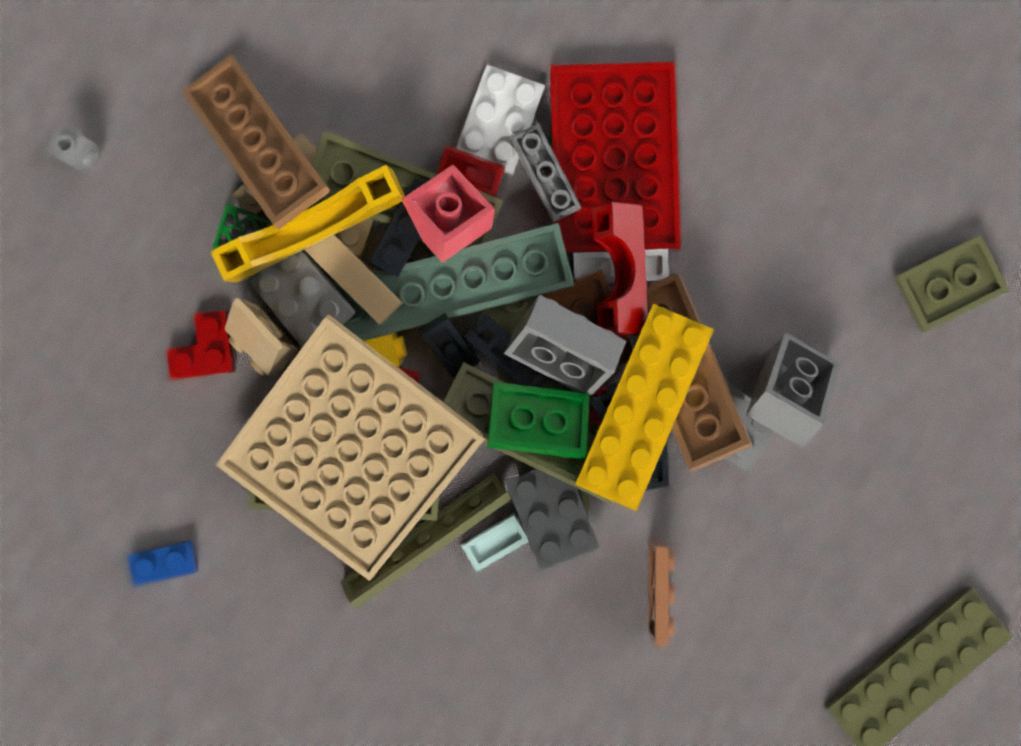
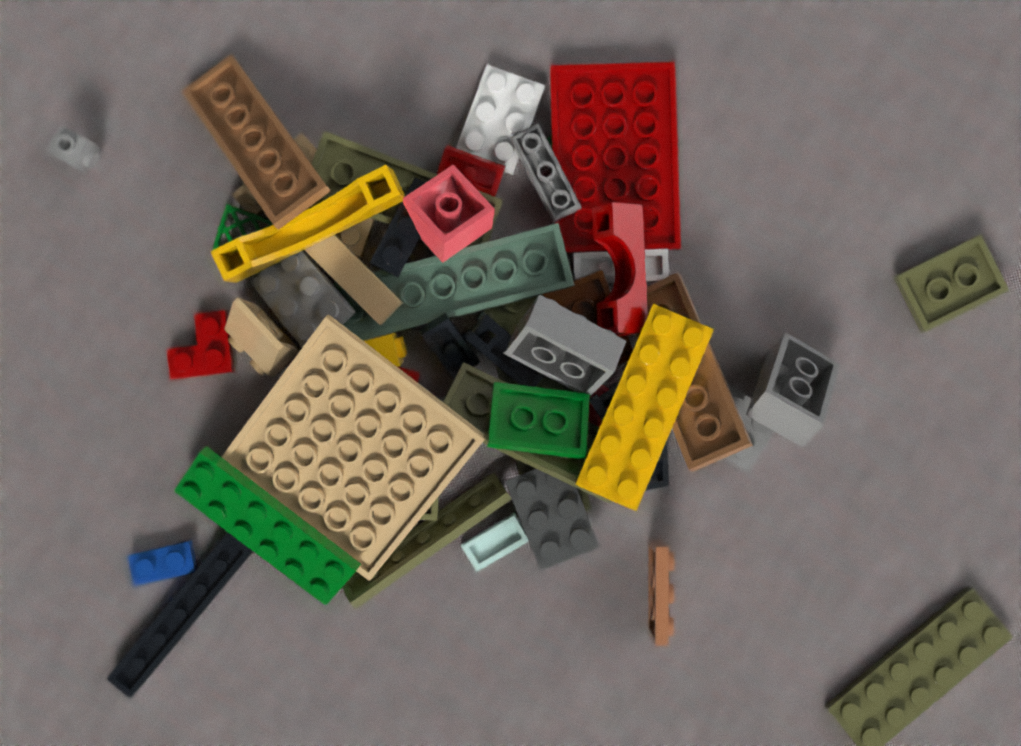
none -> black plate [106,532,253,699]
none -> green plate [174,446,361,606]

